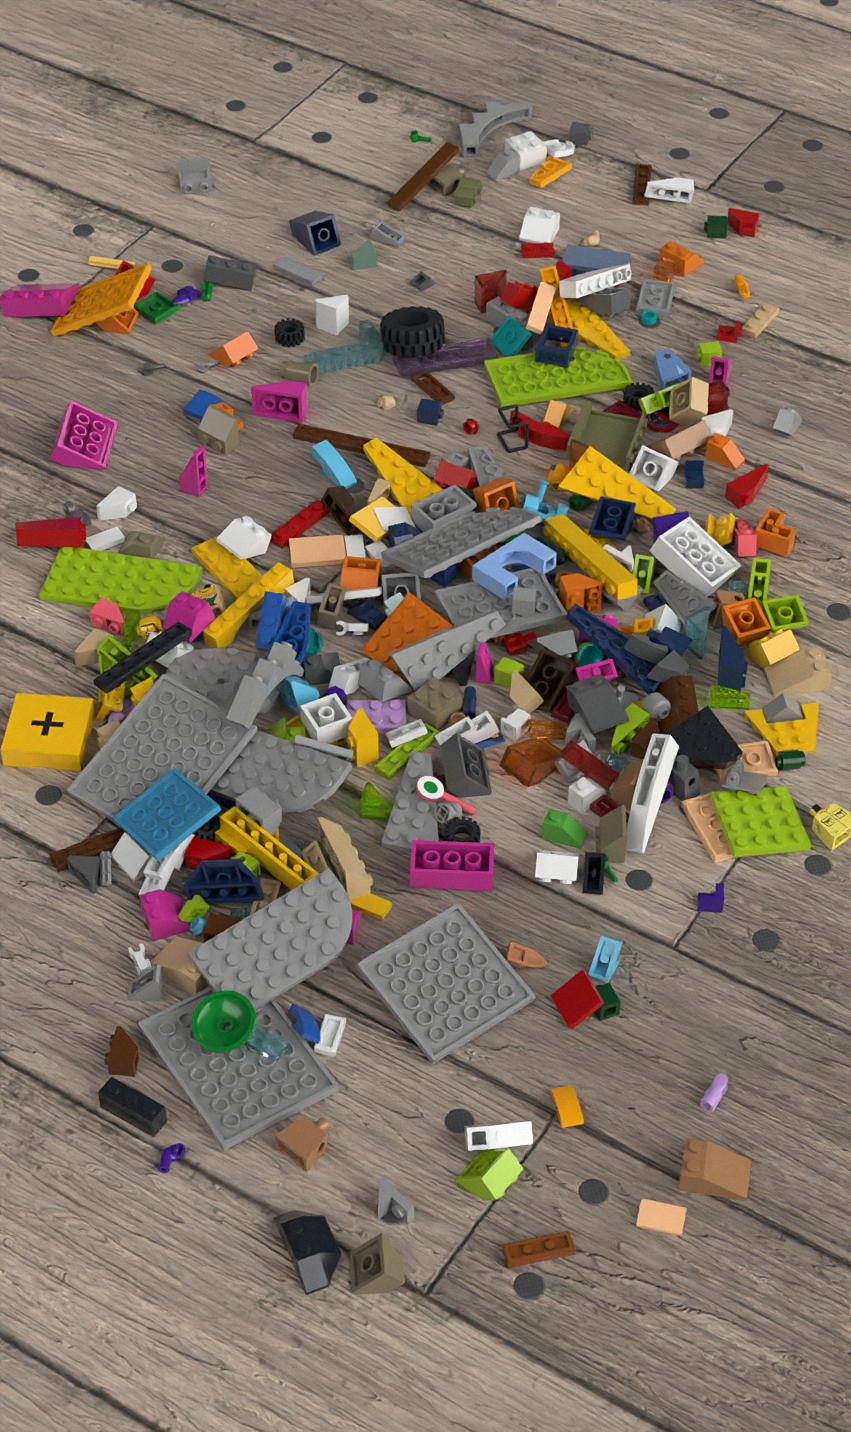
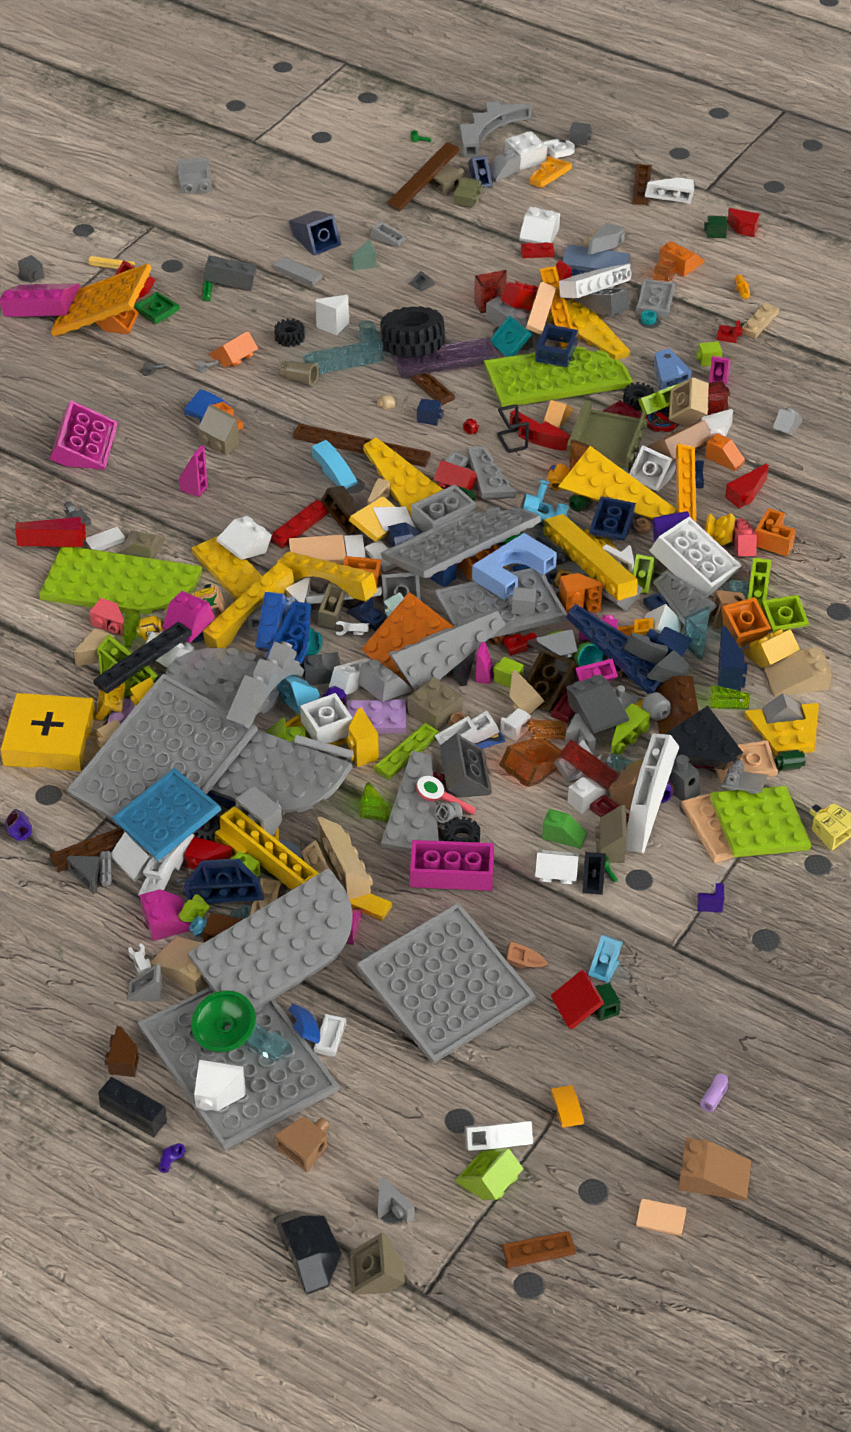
white slope [96,486,137,521] -> none
dark purple plate [172,286,200,305] -> none
dark pink slope [251,380,308,423] -> none
white tile [385,719,428,748] -> none
dark blue bar [463,686,477,720] -> none
orange slope [473,477,520,512] -> none
reddish brown slope [631,718,660,759] -> none
none -> dark purple rock [5,809,32,841]
none -> dark grey brick [18,255,44,283]
none -> white slope [194,1060,246,1111]
none -> yellow arch [277,551,377,601]
none -> dark blue slope [468,155,493,188]
none -> light grey slope [588,223,625,254]
none -> light orange plate [676,444,696,522]

